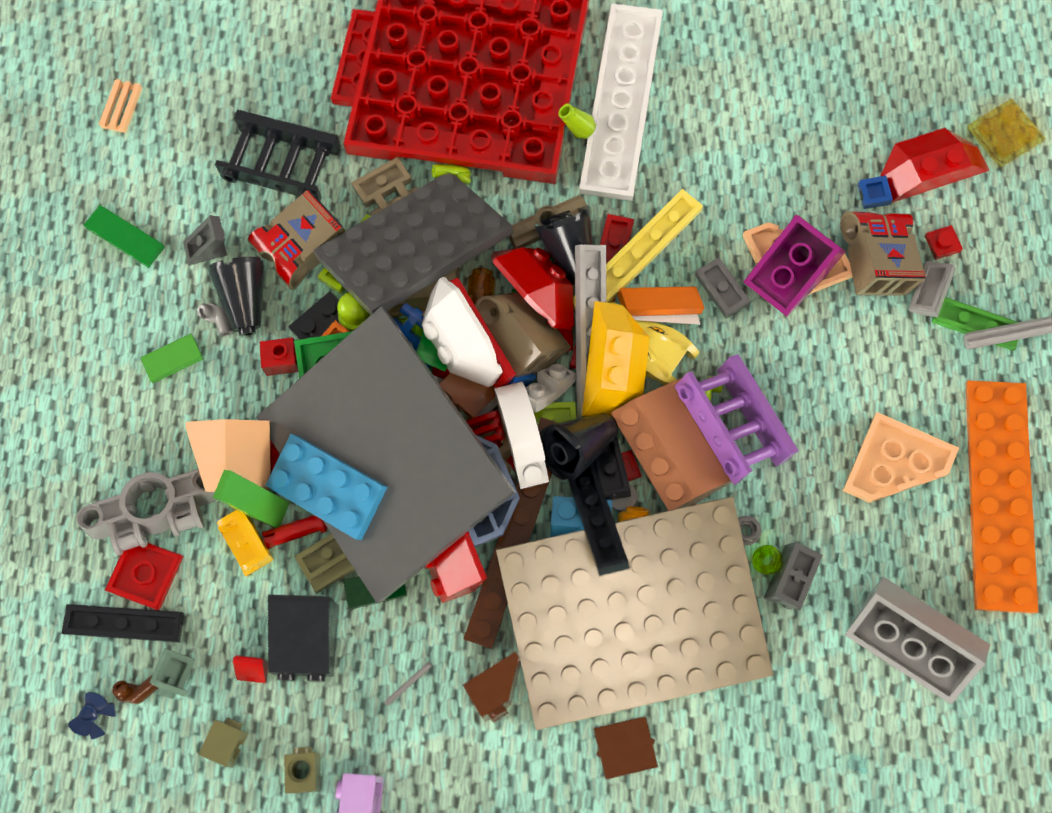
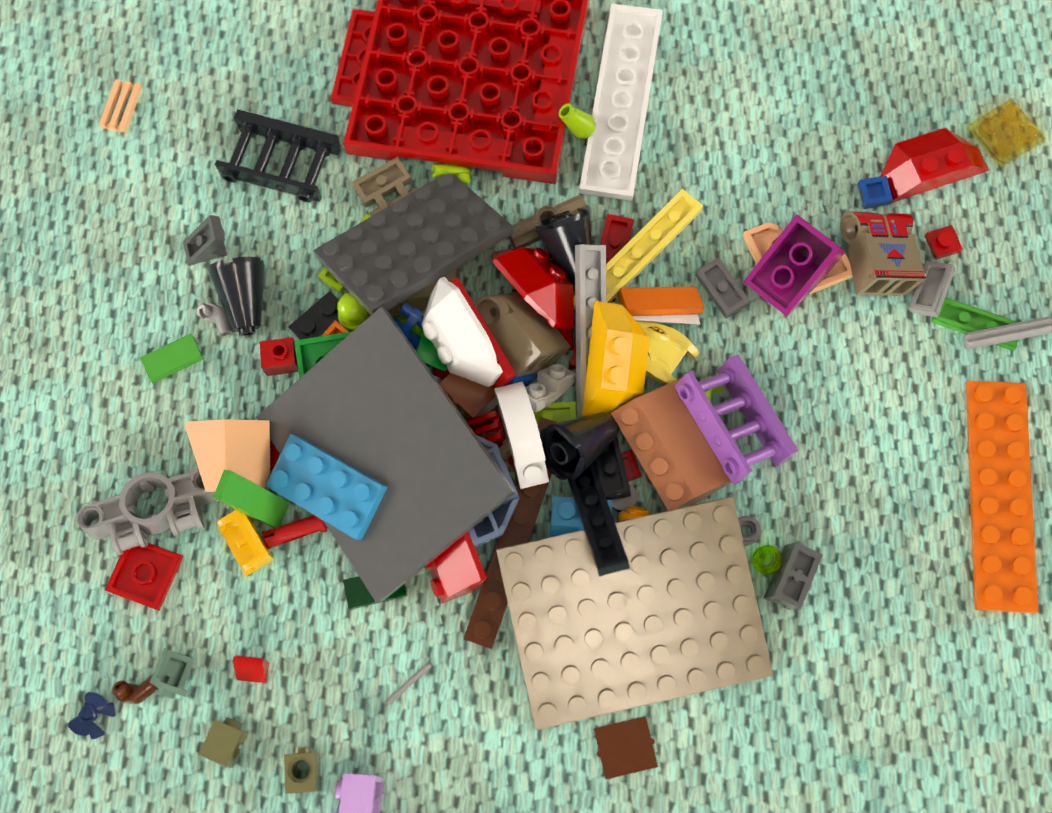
black tile [61,604,184,643] -> none
green tile [83,205,165,268] -> none
piece [247,189,345,290] -> none
black slope [268,595,339,682] -> none
olive plate [294,534,355,594] -> none
reddish brown slope [463,651,521,723] -> none
clear orange brick [467,268,496,304] -> none
light nougat plate [842,412,959,503] -> none
light grey slope [845,577,990,704] -> none

